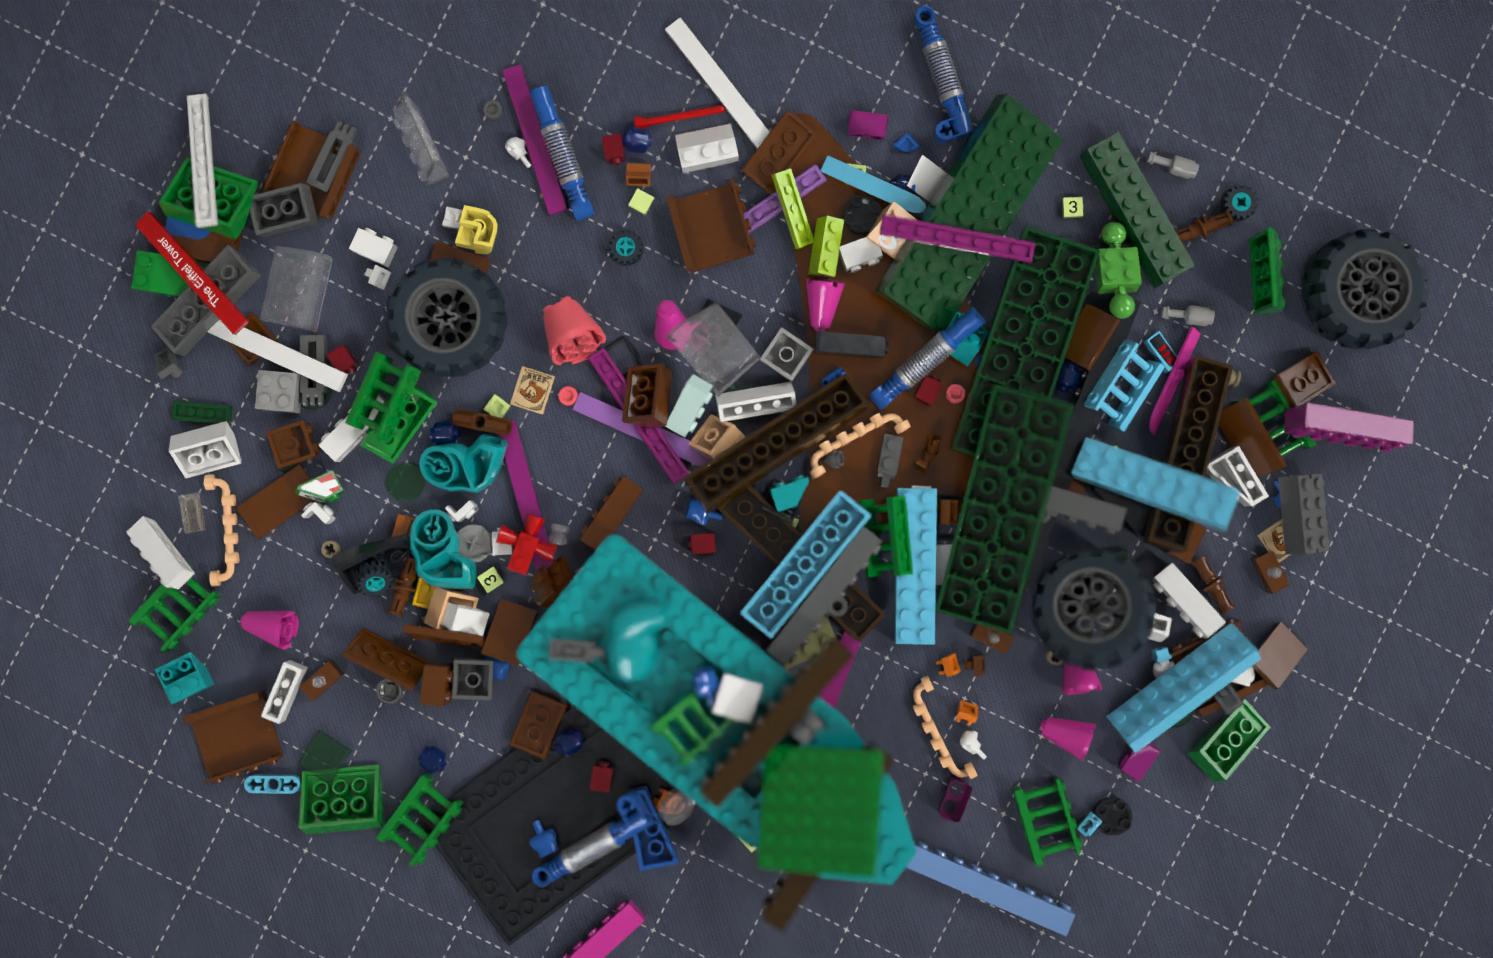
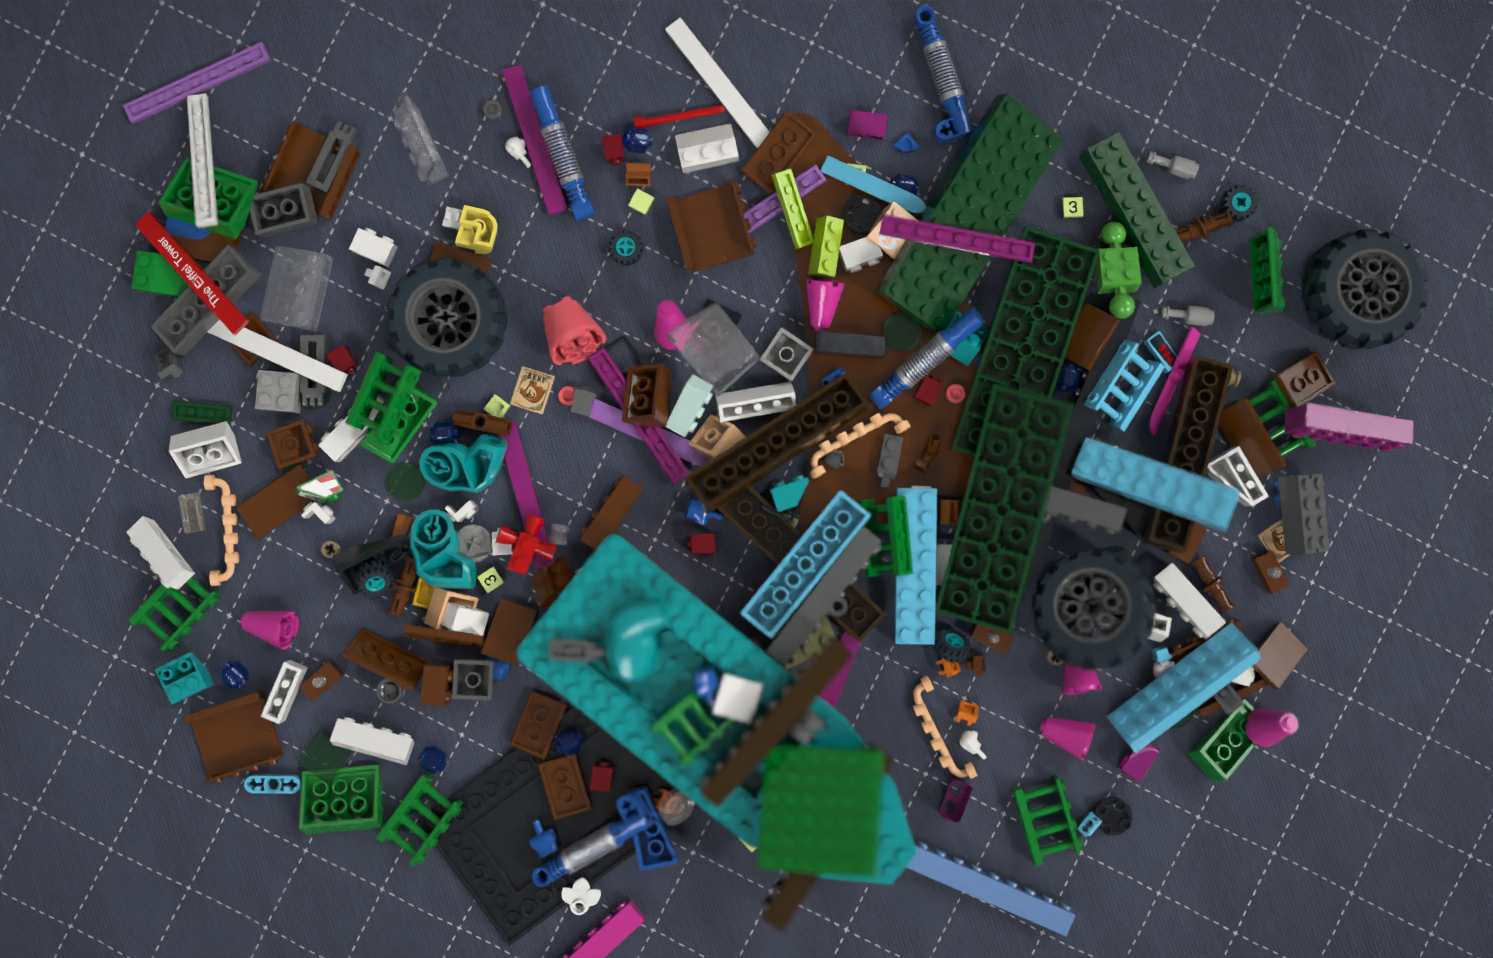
white sticker [907,155,947,202] -> none
none -> medium lavender tile [123,42,271,124]
none -> clear blue head [219,660,249,689]
none -> white brick [330,717,414,765]
none -> reddish brown tile [538,752,592,820]
none -> white plate [562,878,601,915]
none -> dark grey tile [570,386,597,416]
none -> clear green piece [883,313,921,351]
none -> black wheel [933,628,971,663]
none -> dark pink cone [1245,708,1298,747]

